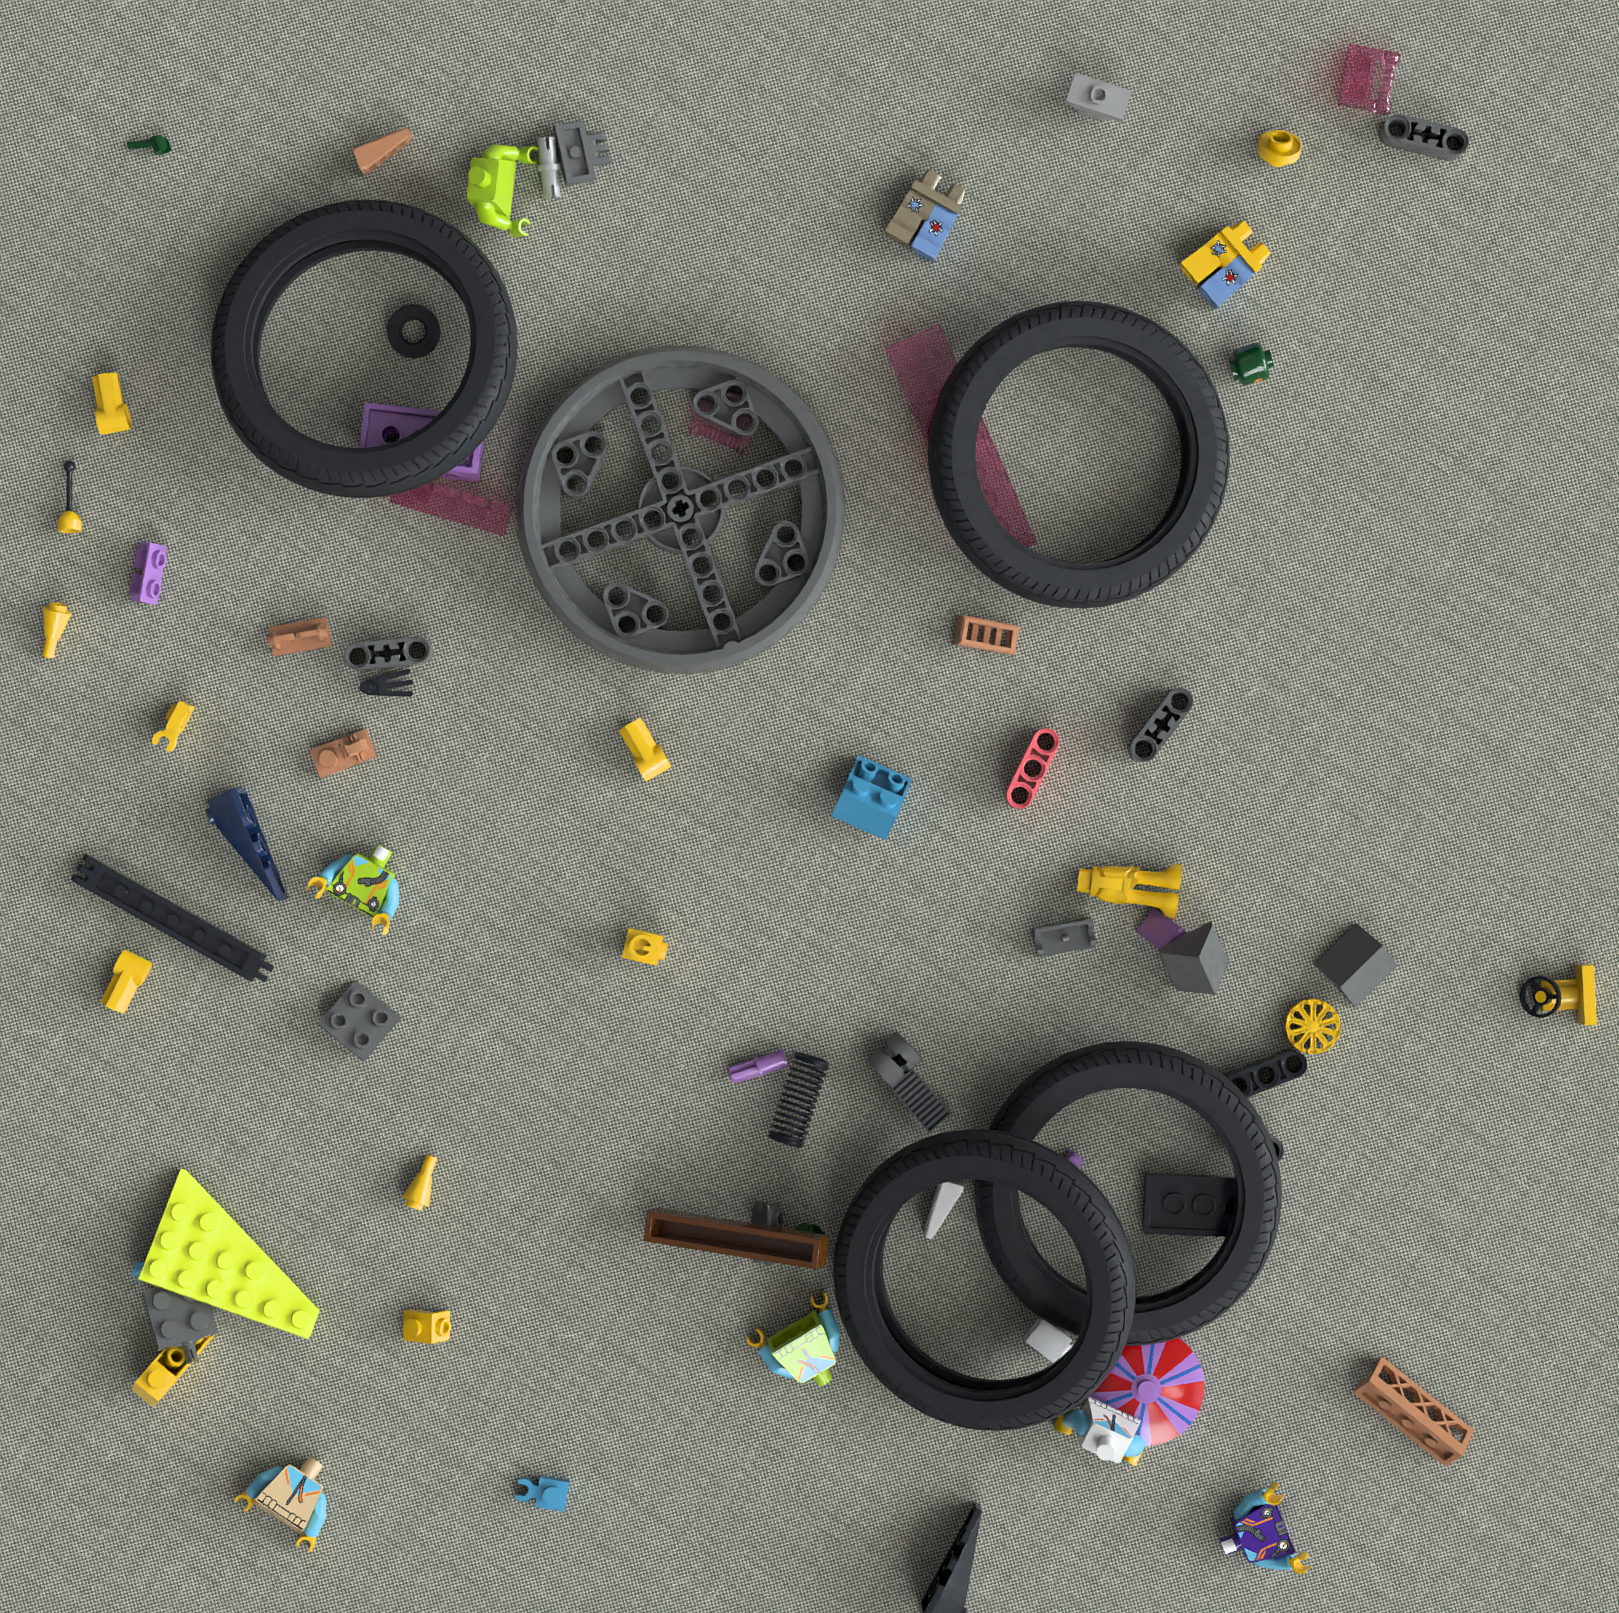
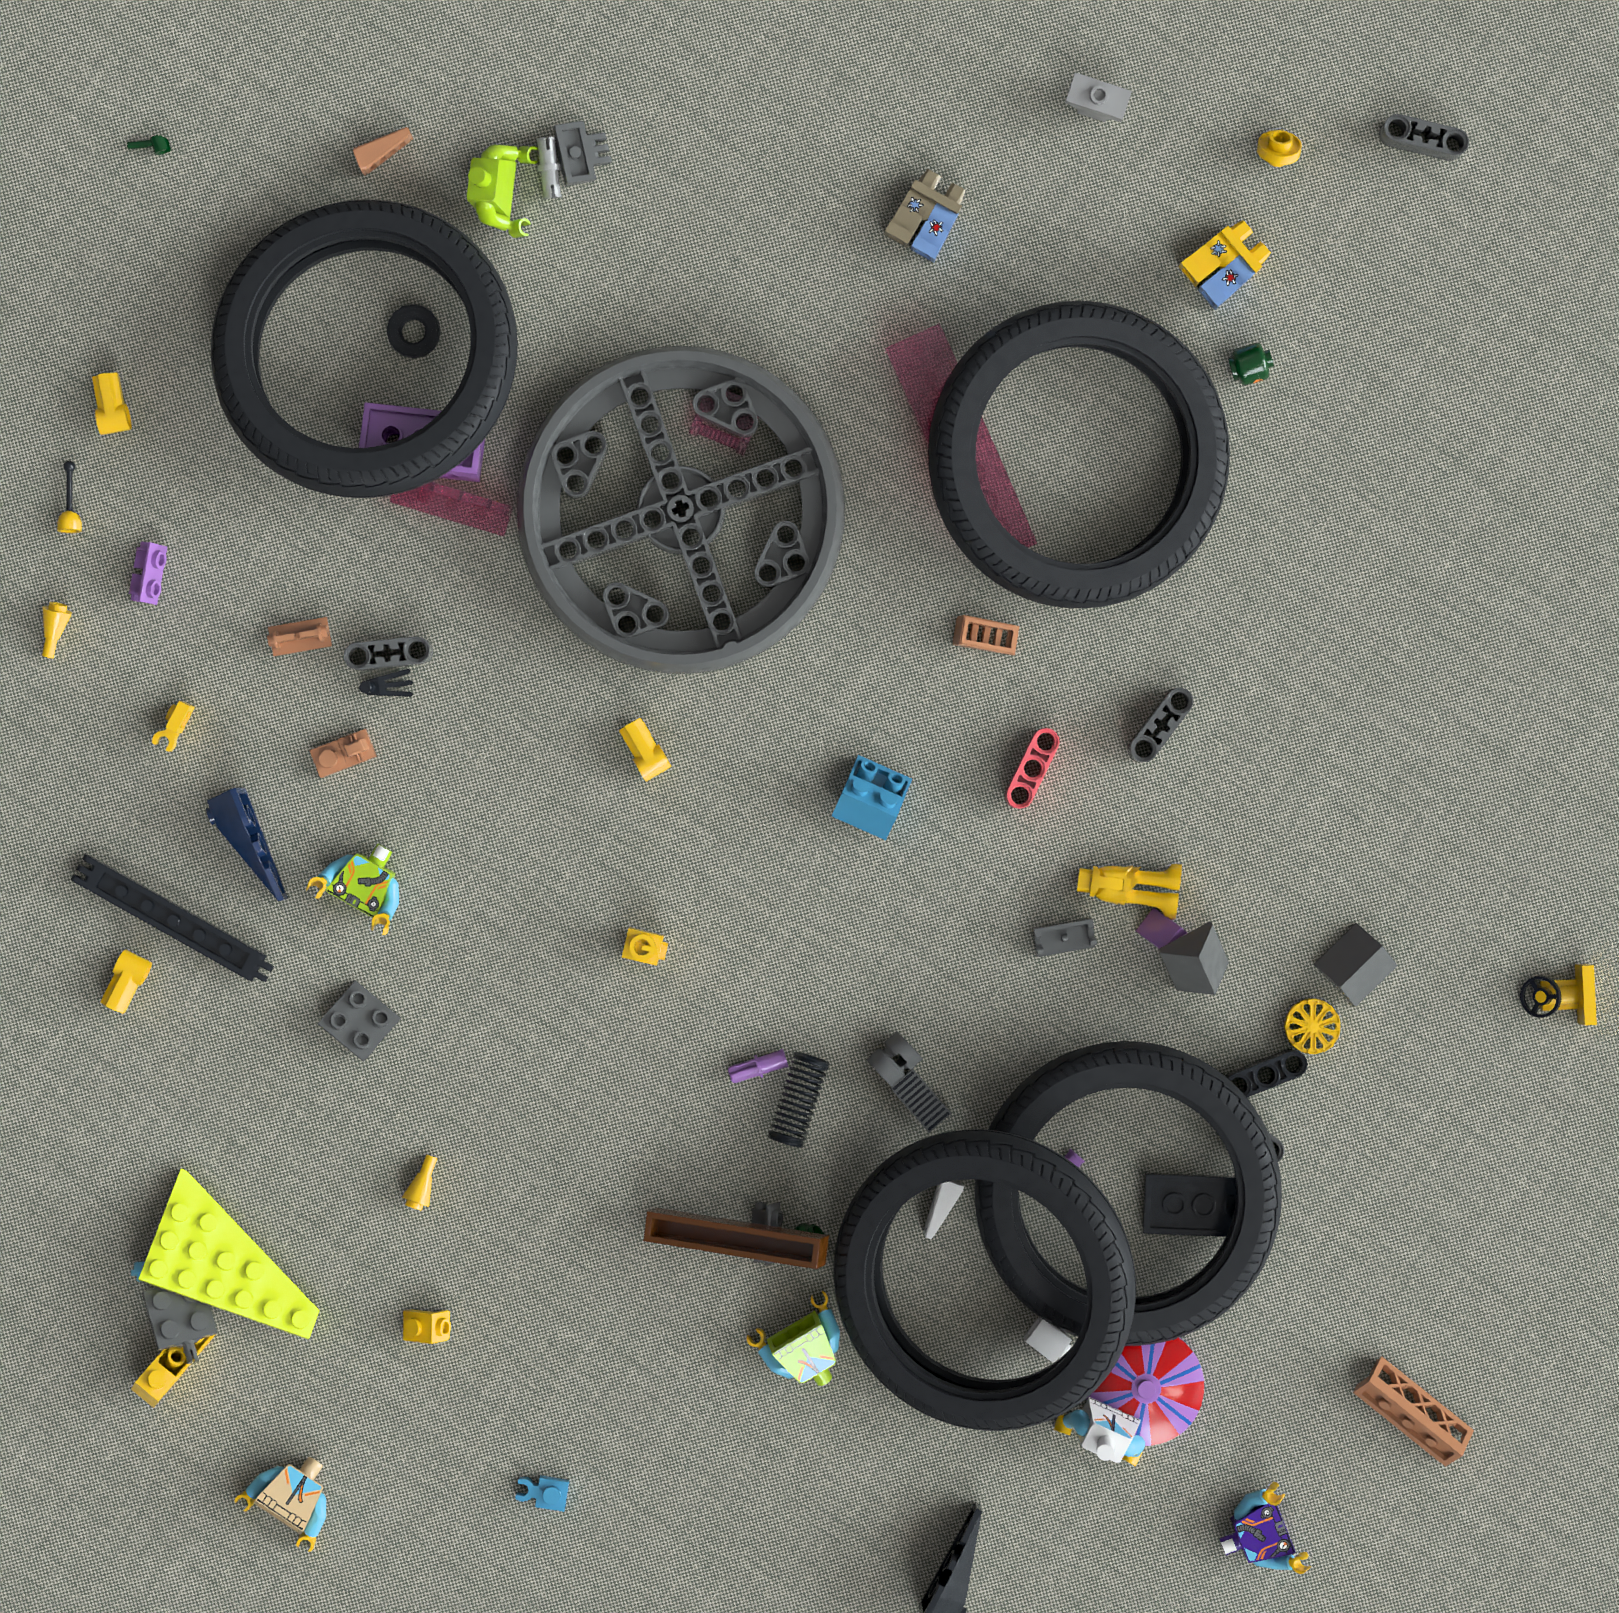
clear pink plate [1338,44,1401,115] -> none

